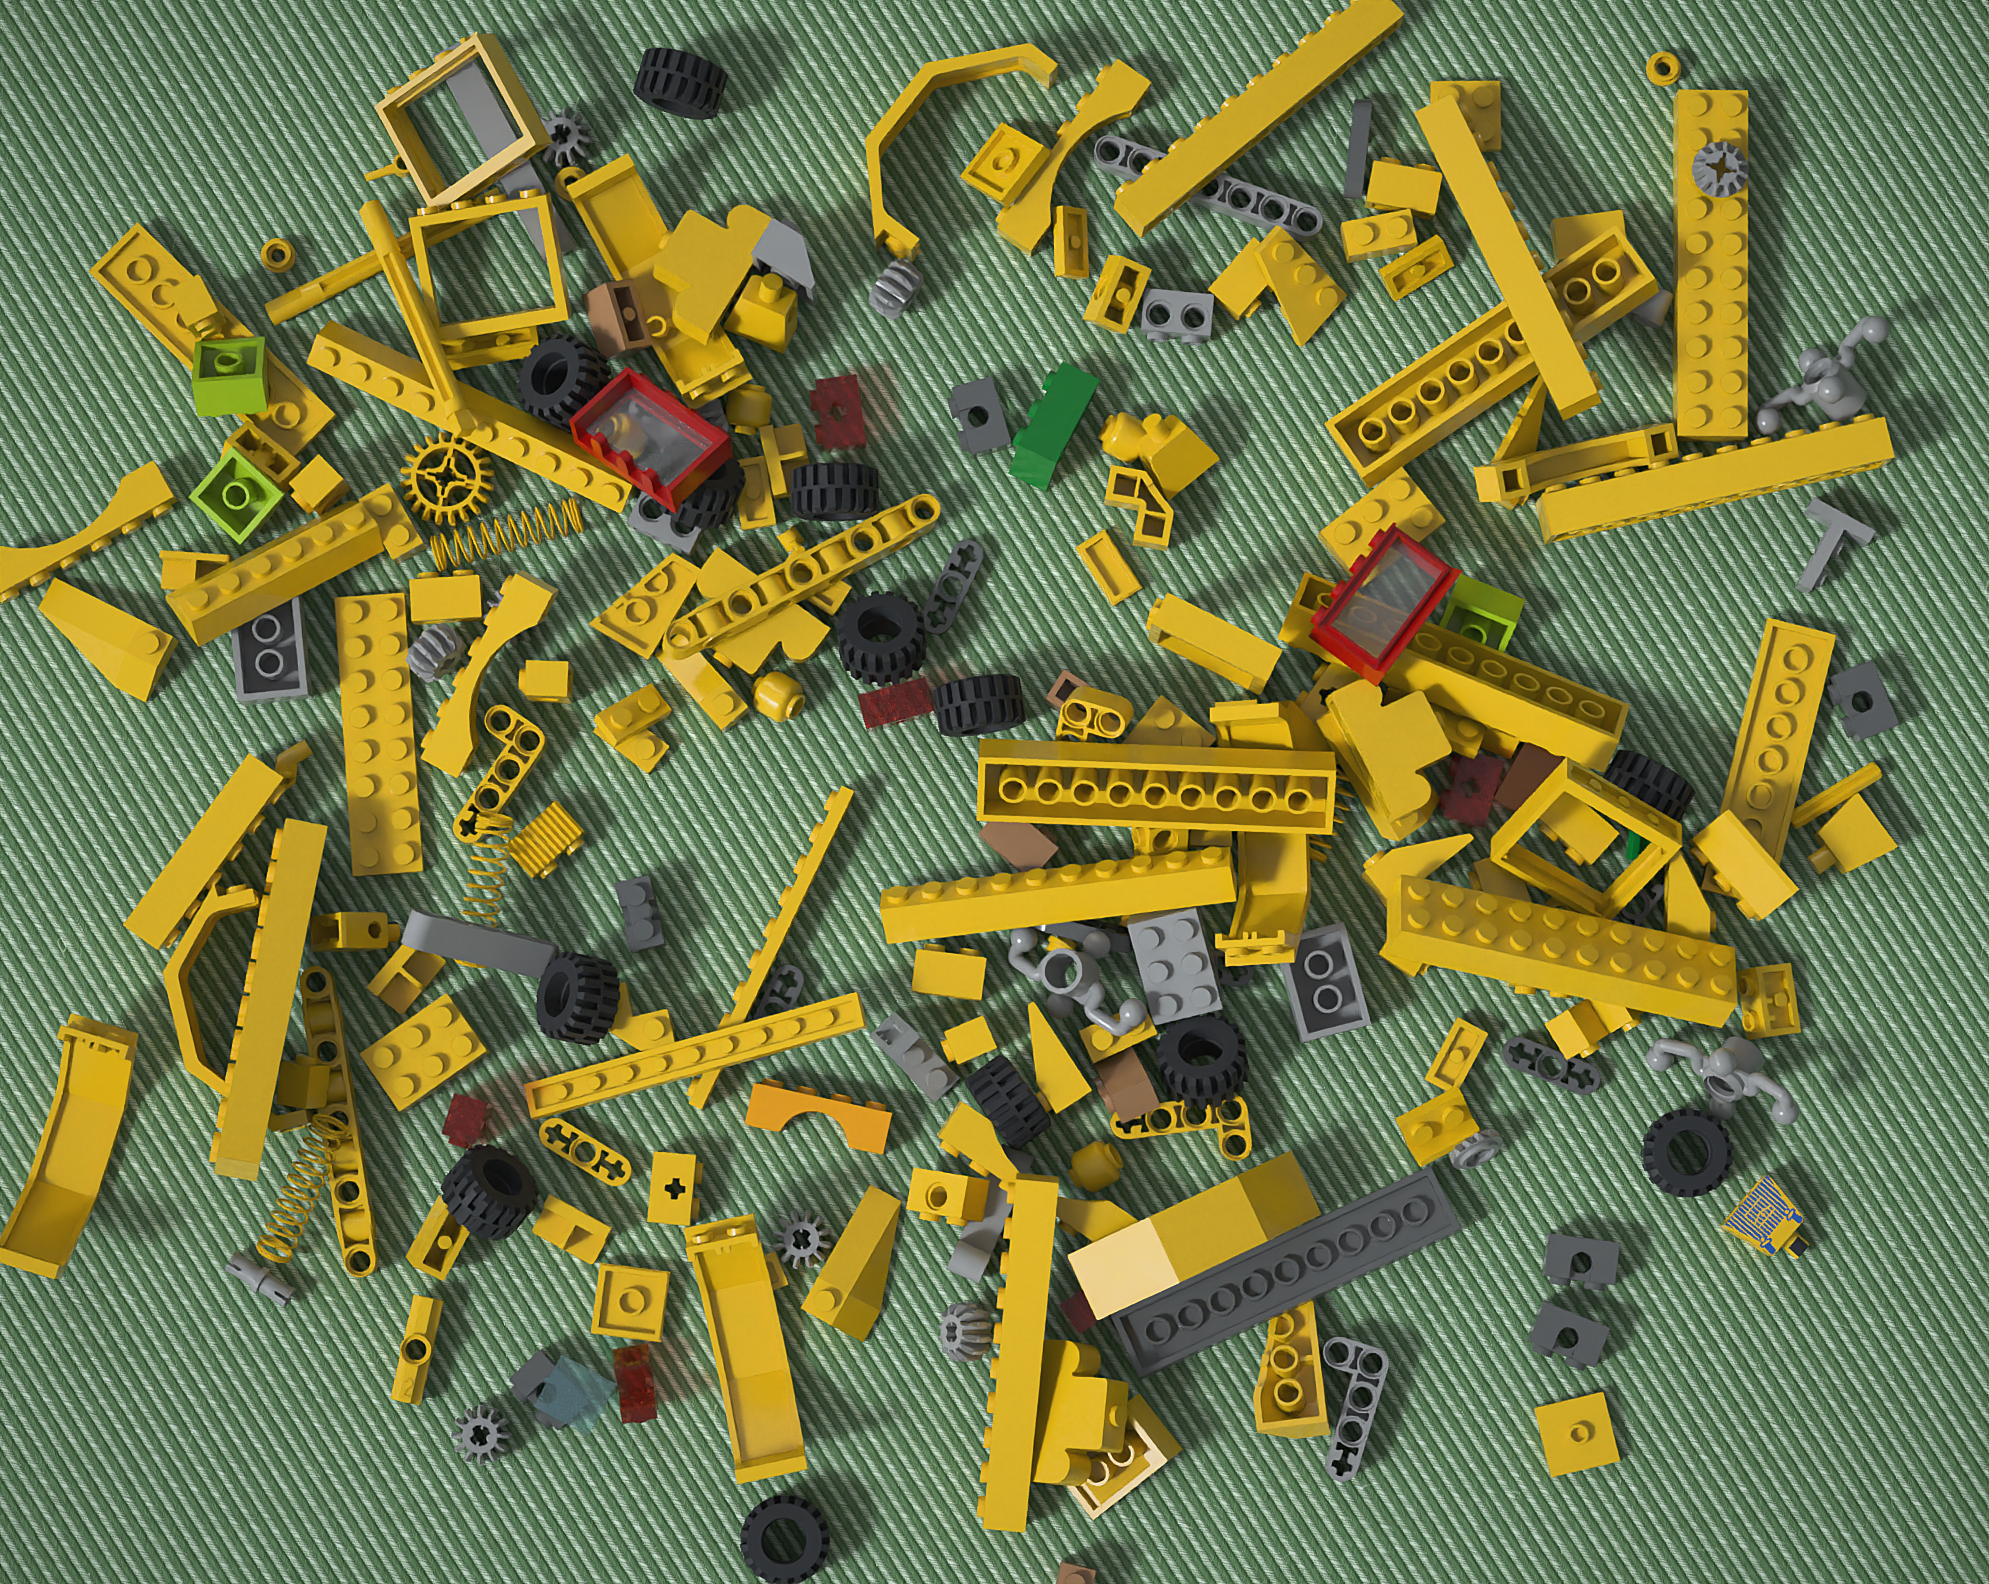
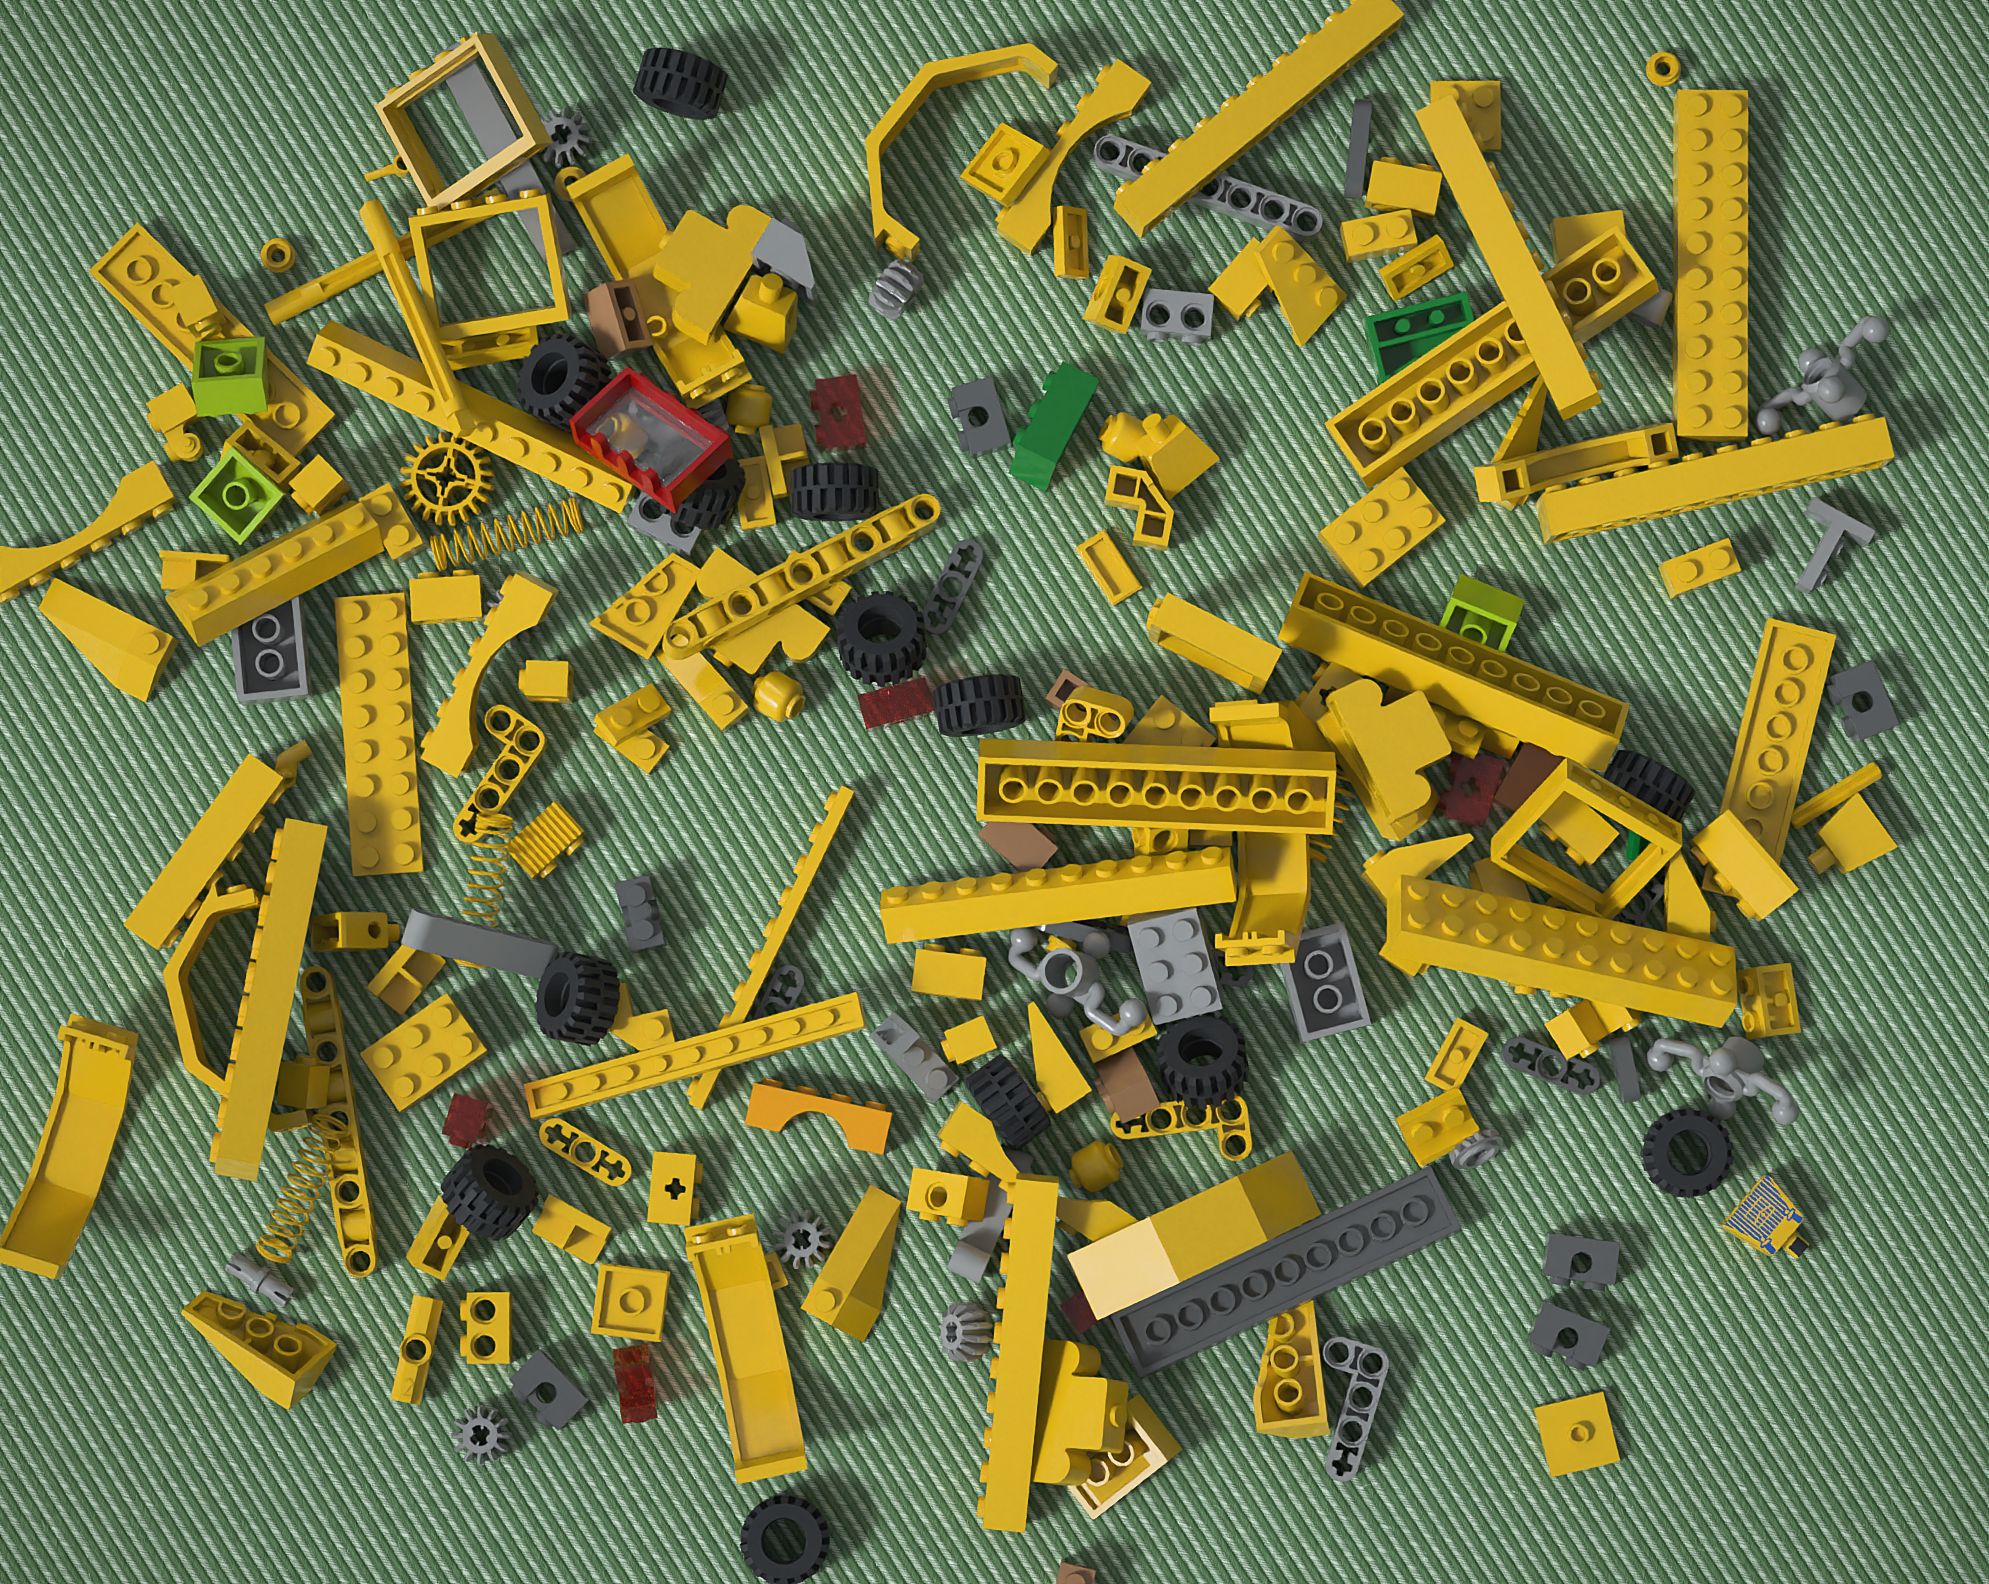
light grey gear [405,623,466,683] -> none
clear light blue piece [534,1354,617,1436] -> none
yellow hand [777,525,805,554] -> none
window [1308,522,1463,687] -> none
light grey gear [1692,142,1748,198] -> none
none -> yellow brick [146,382,205,463]
none -> yellow wedge [181,1291,337,1411]
none -> yellow brick [460,1292,512,1364]
none -> green wedge [1362,291,1474,386]
none -> dark grey beam [1609,1035,1641,1104]
none -> yellow brick [1658,538,1741,600]

